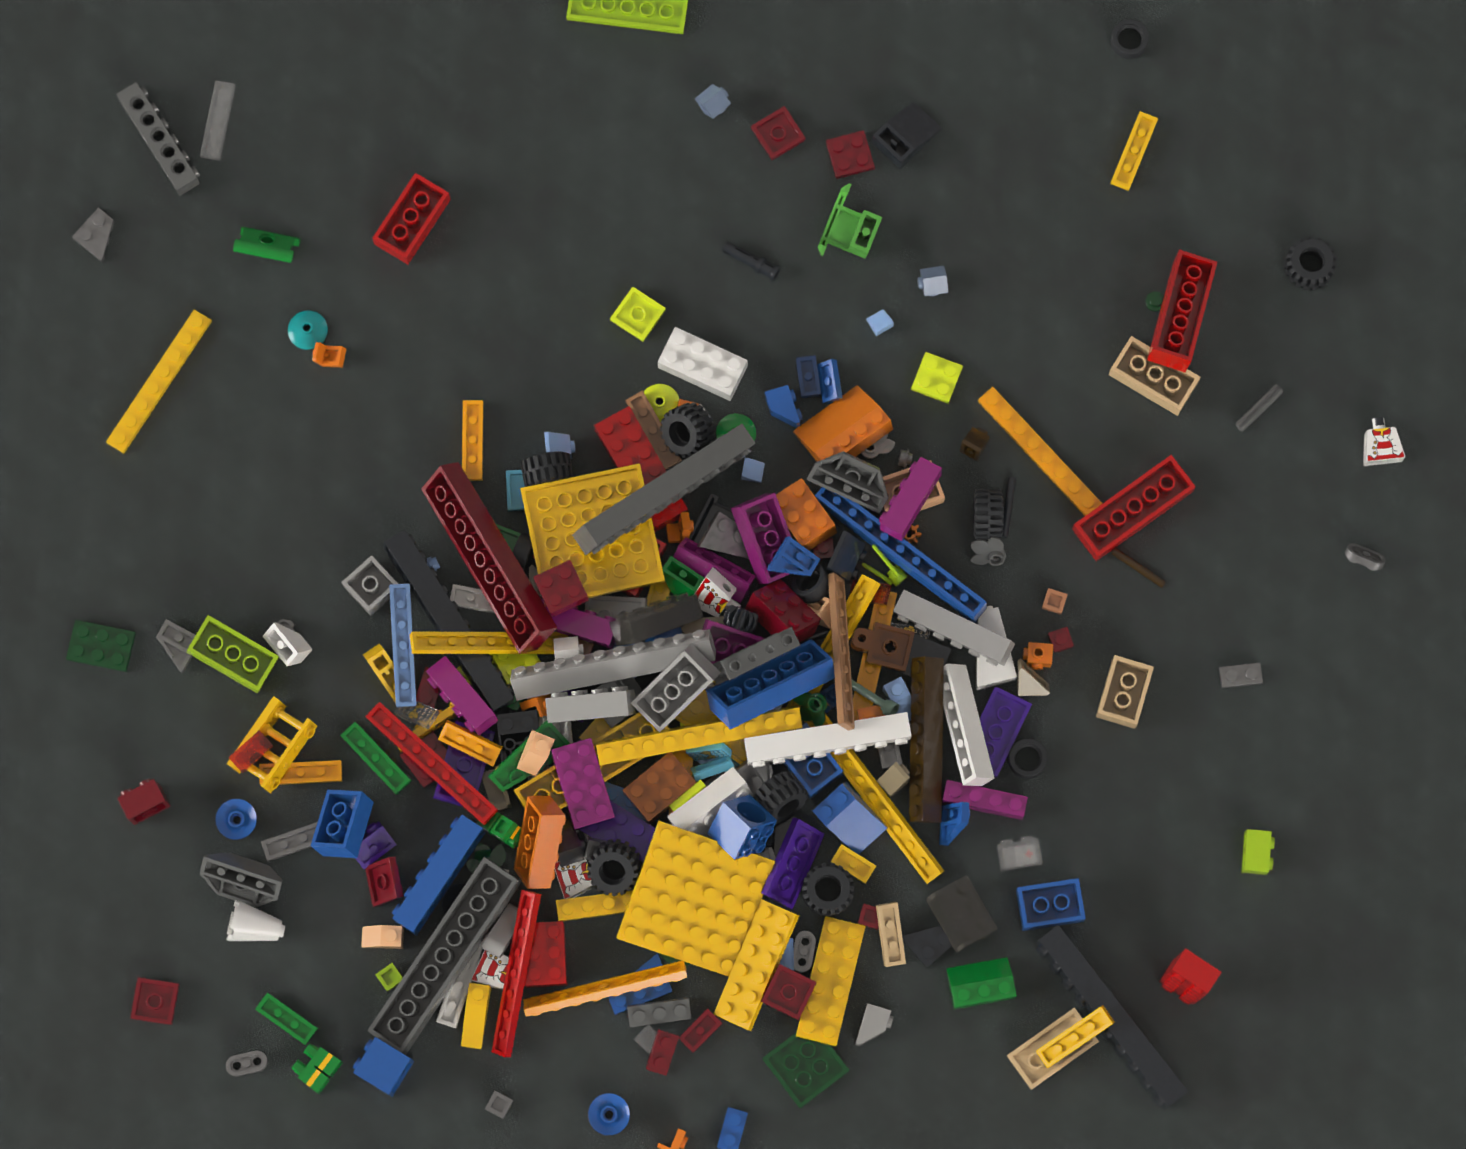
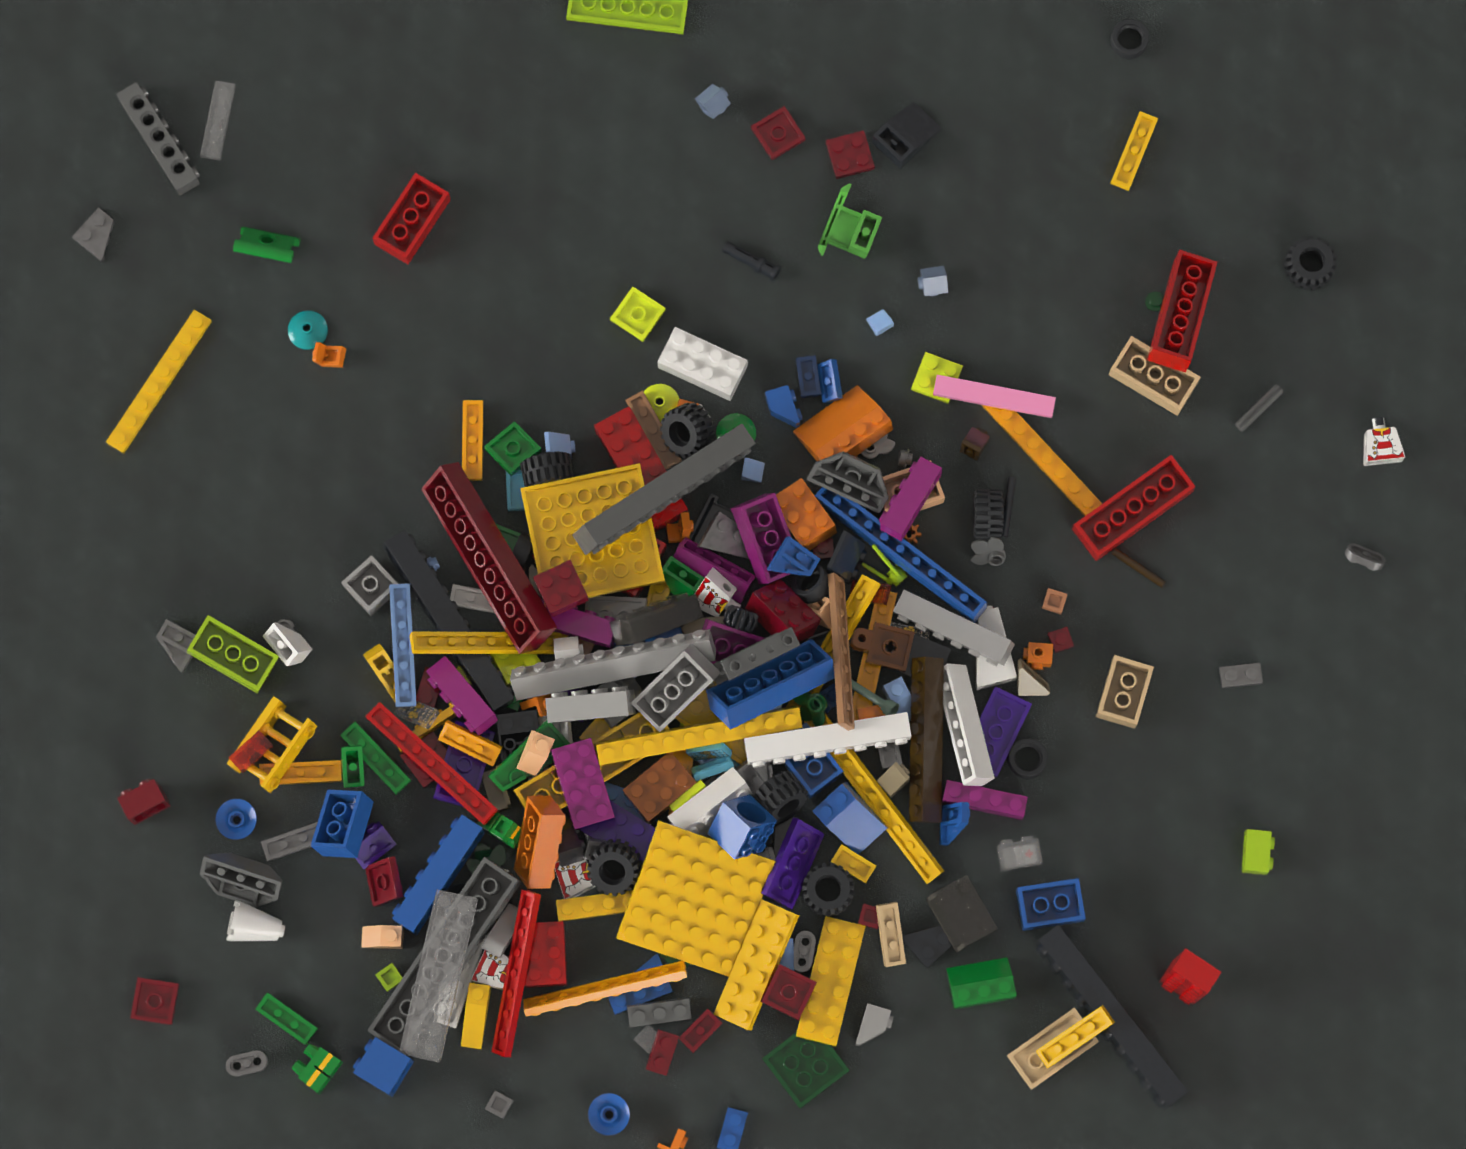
dark green plate [66,620,136,672] -> none
none -> green slope [341,745,364,788]
none -> clear plate [399,889,478,1063]
none -> green plate [484,421,542,476]
none -> bright pink tile [933,375,1056,418]

